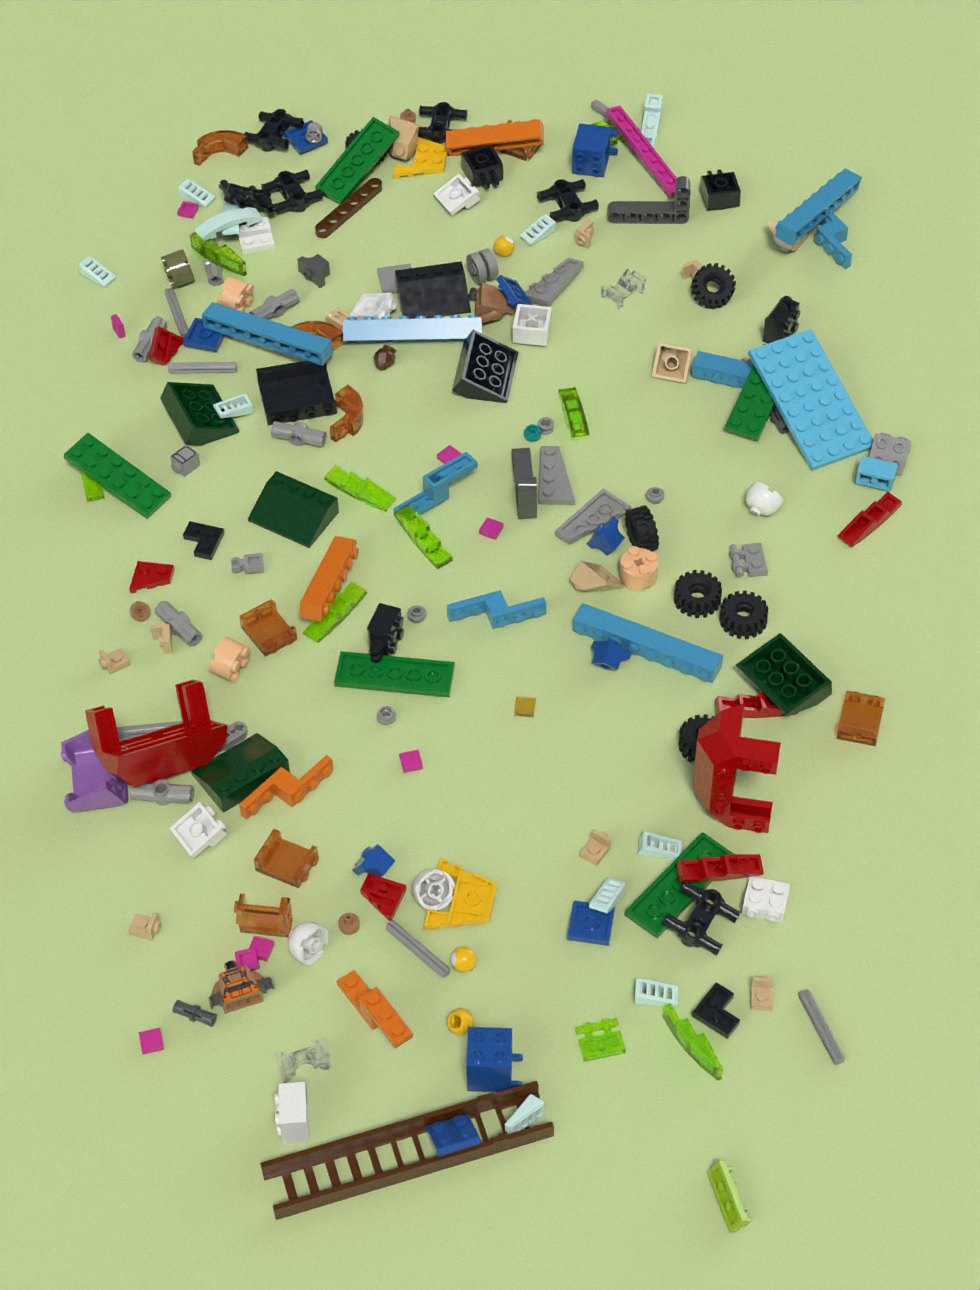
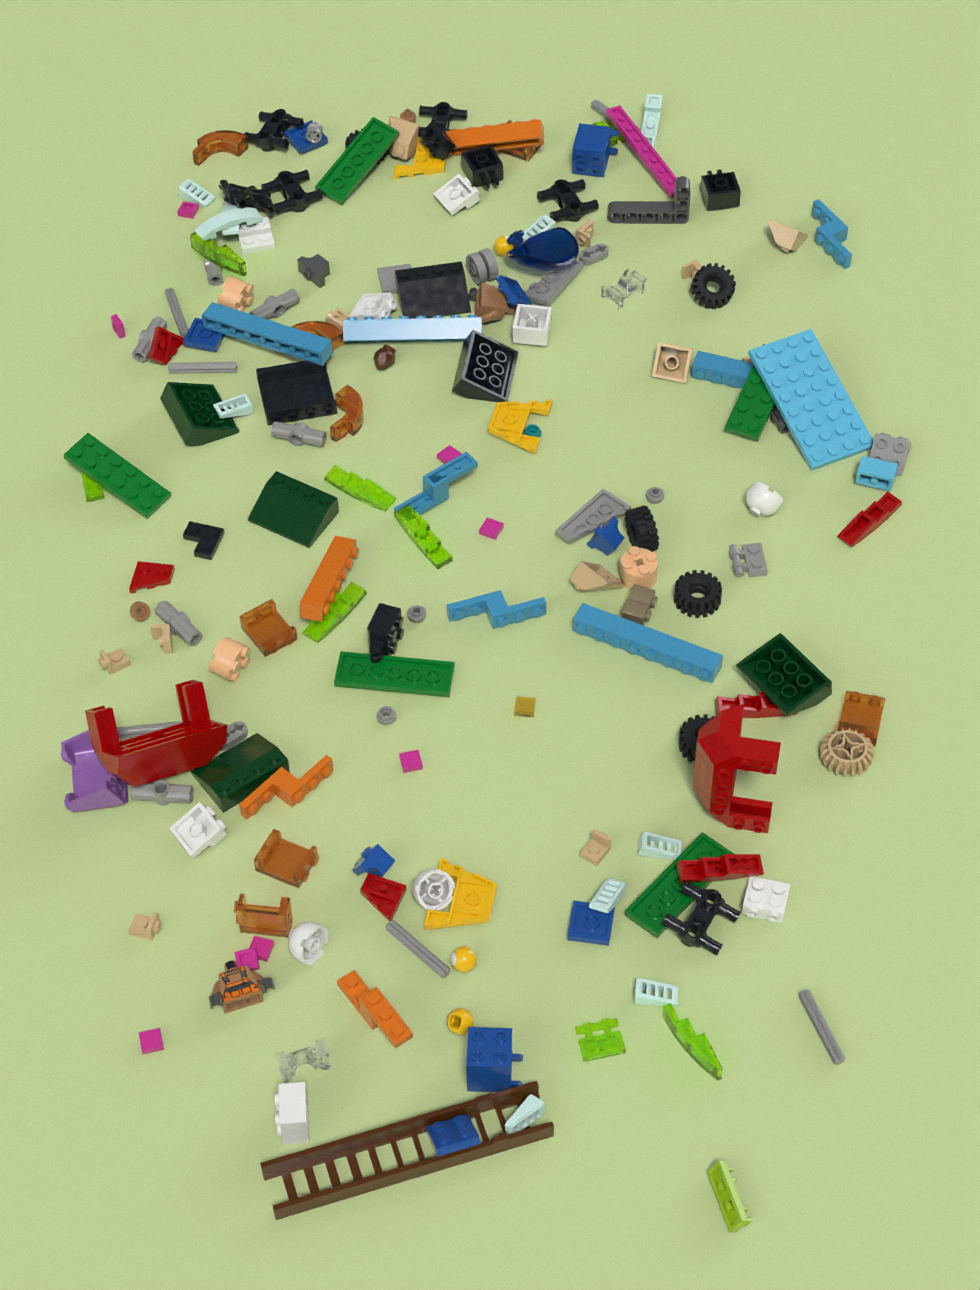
light aqua slope [78,256,116,288] -> none
olive brick [161,249,195,289] -> none
light grey brick [170,445,200,477] -> none
dark grey pin [172,1000,217,1027] -> none
light grey plate [231,553,264,573] -> none
reddish brown beam [315,178,382,238] -> none
medium nougat tile [338,913,360,935] -> none
dark grey beam [512,448,537,519] -> none
light grey bush [538,417,554,435] -> none
light grey wing [539,446,575,505] -> none
clear neon green slope [558,387,590,438] -> none
blue brick [591,639,632,670] -> none
black plate [692,982,740,1039] -> none
black tyre [720,591,768,639] -> none
tan bracket [751,976,774,1011] -> none
black hinge [763,295,801,344] -> none
dark azure brick [775,168,862,246] -> none
none -> black brick [419,121,456,160]
none -> yellow wing [488,399,553,454]
none -> clear blue piece [505,227,579,272]
none -> light grey beam [579,244,609,266]
none -> dark tan brick [622,584,658,625]
none -> tan gear [820,727,874,777]

